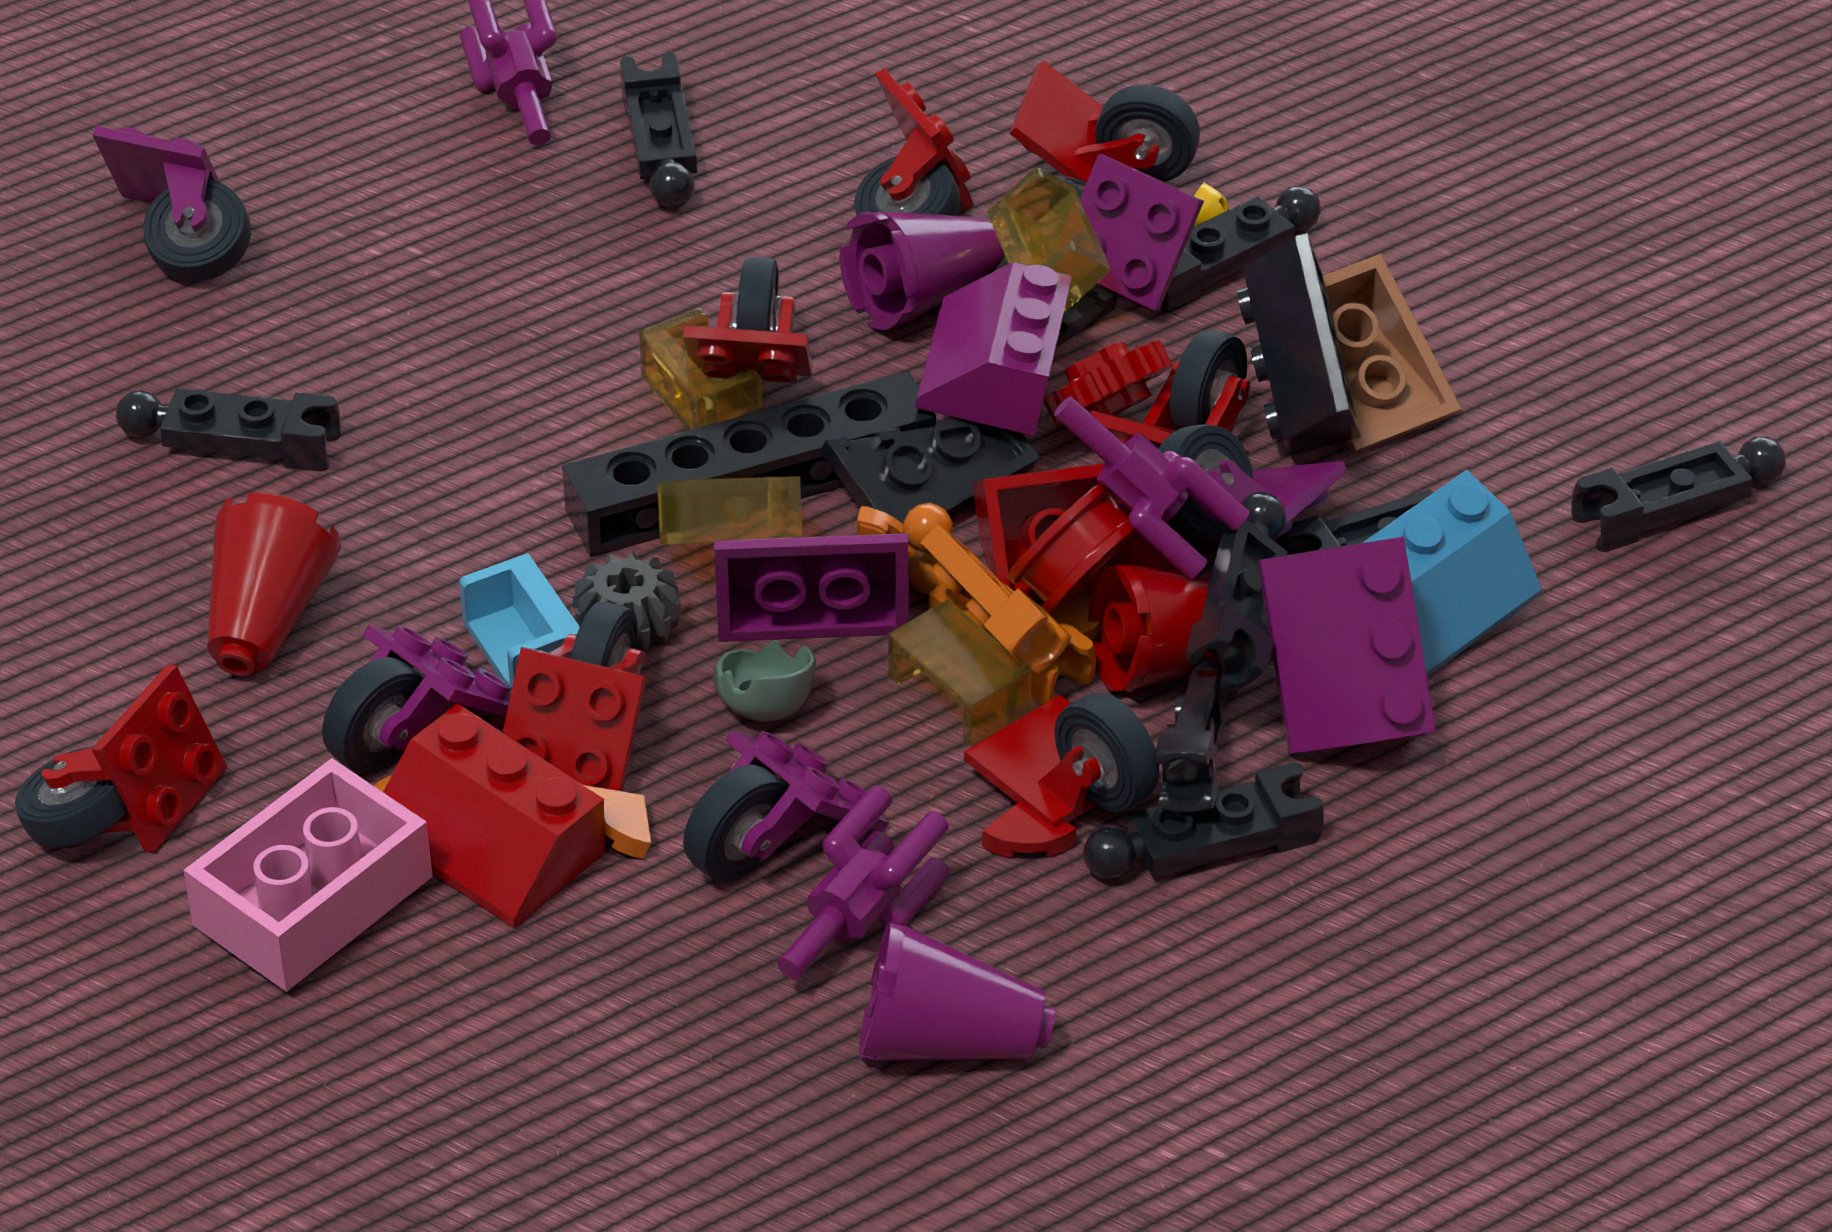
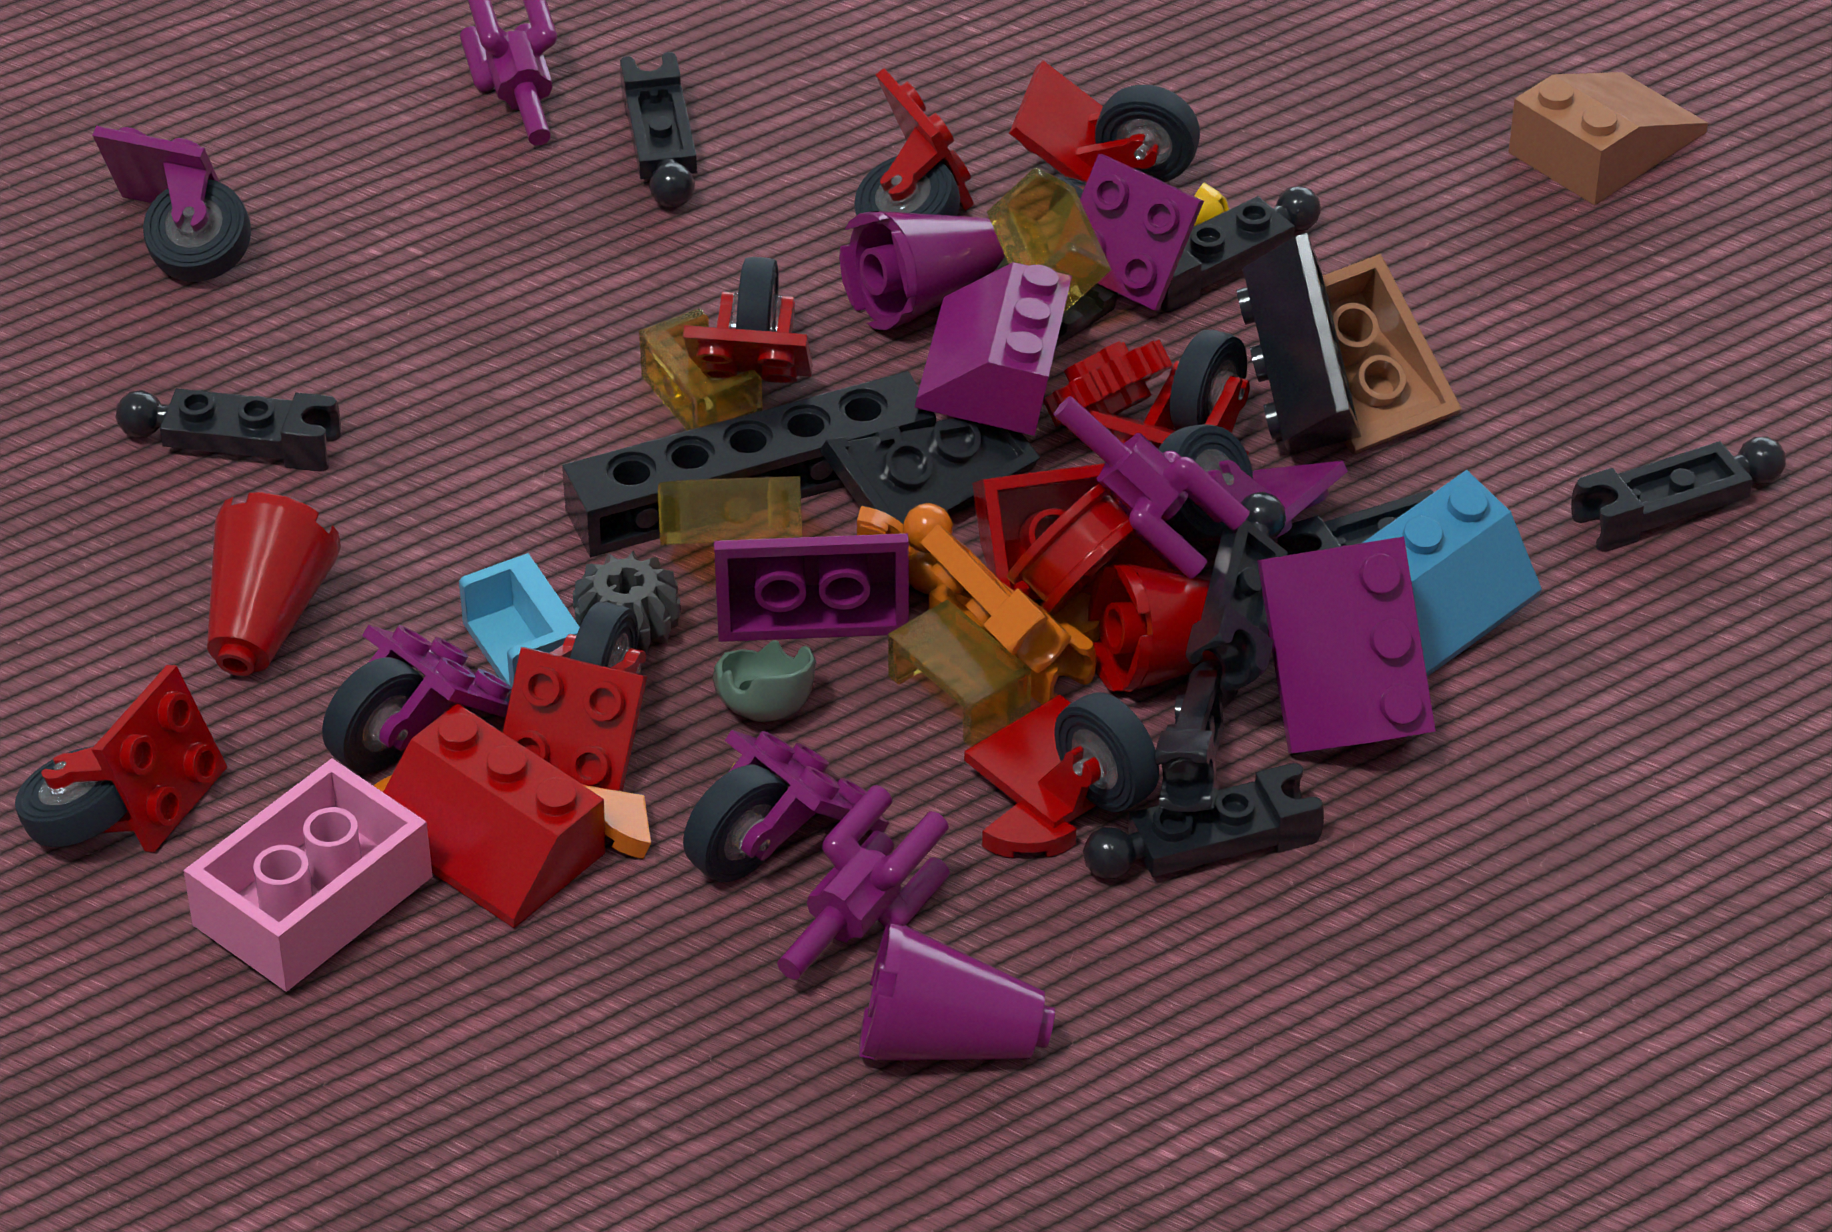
none -> nougat slope [1509,72,1708,205]

